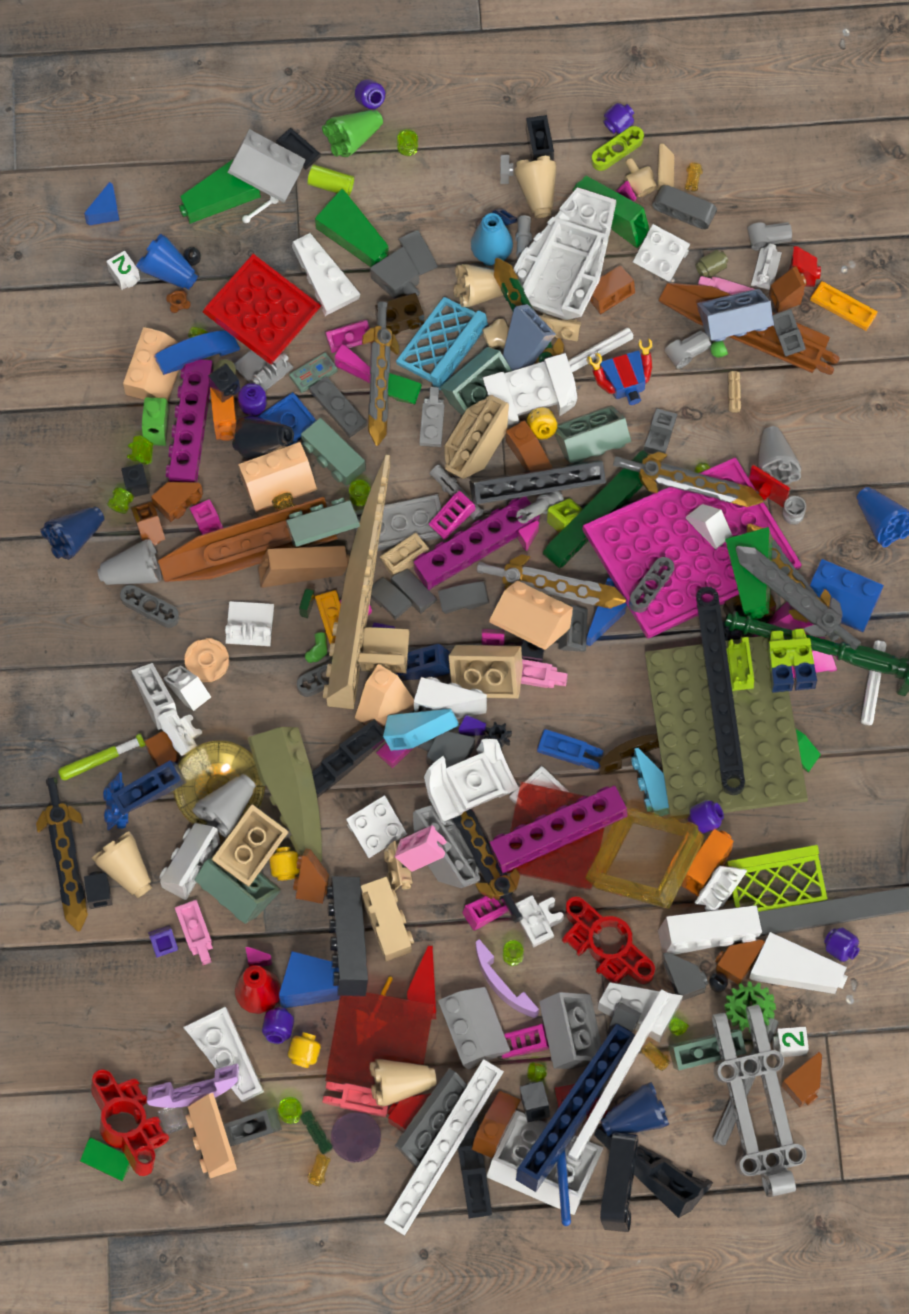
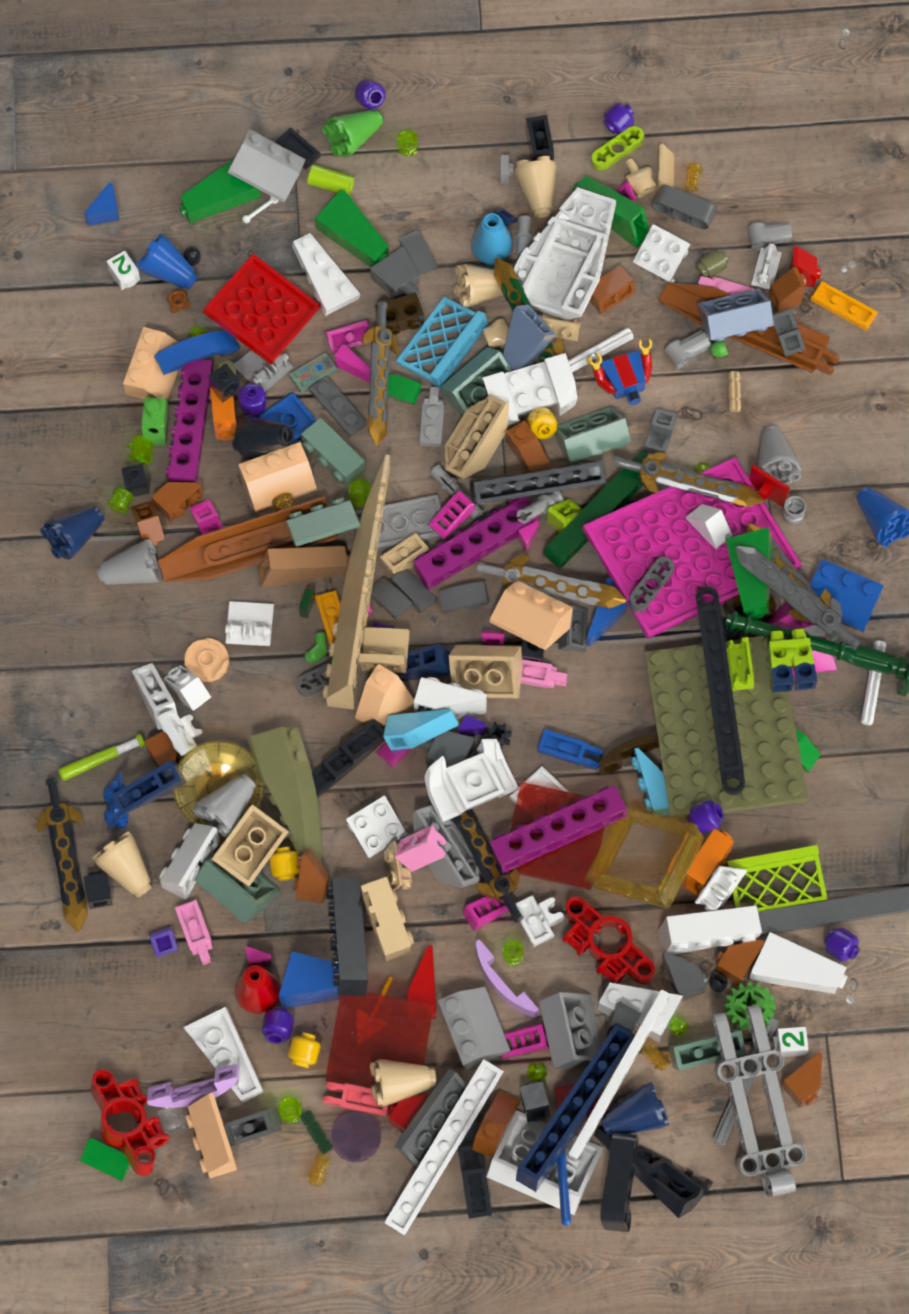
dark grey beam [120,585,179,628] -> none

